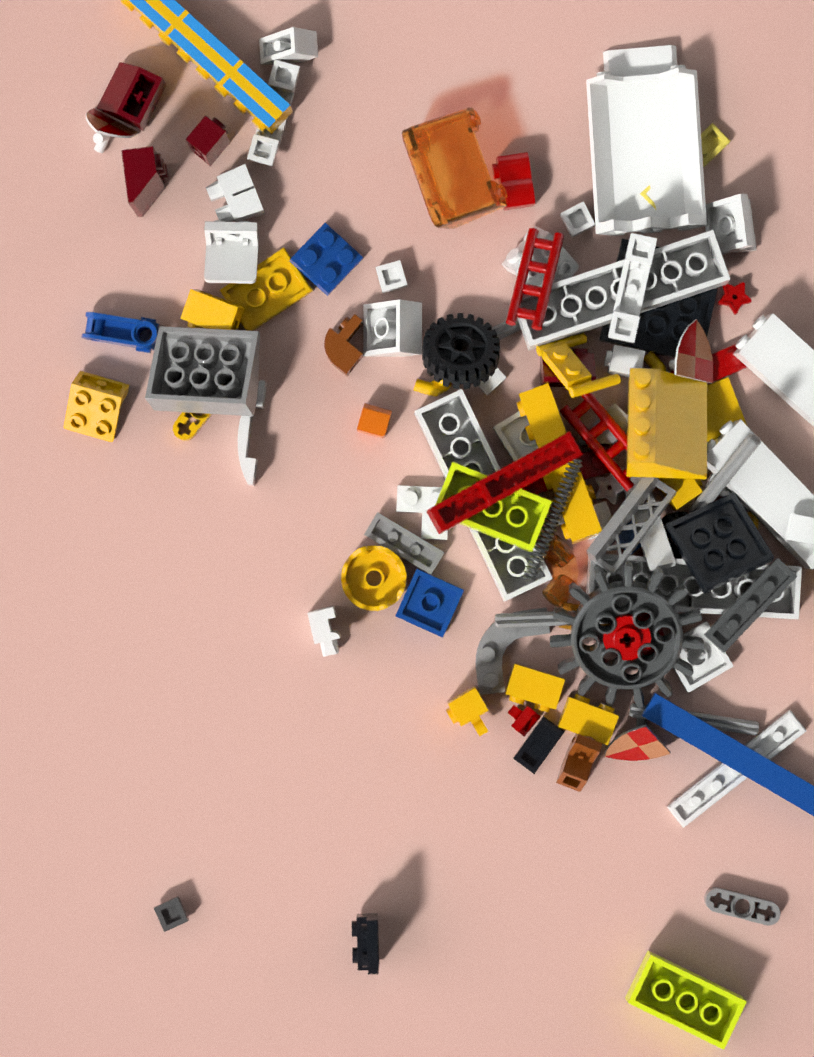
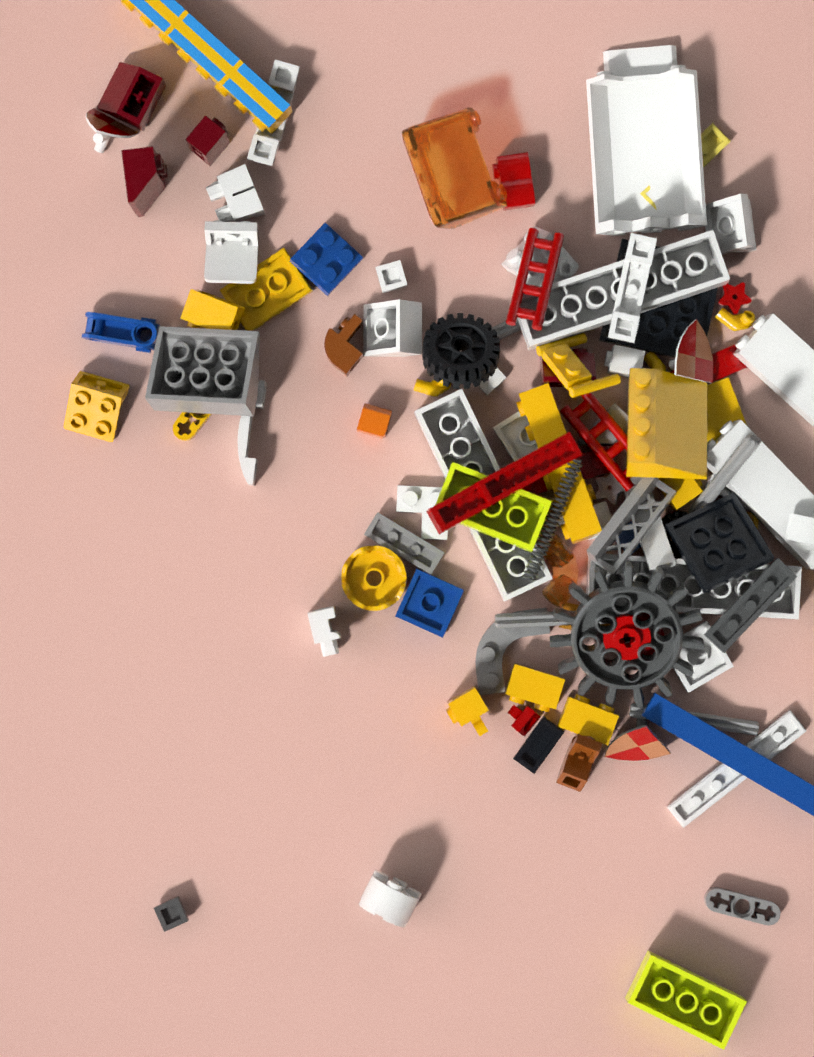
white slope [259,27,318,65] -> none
black plate [352,913,379,974] -> none
white plate [560,201,595,238] -> none
none -> white brick [359,870,422,927]
none -> yellow arm [715,307,755,331]

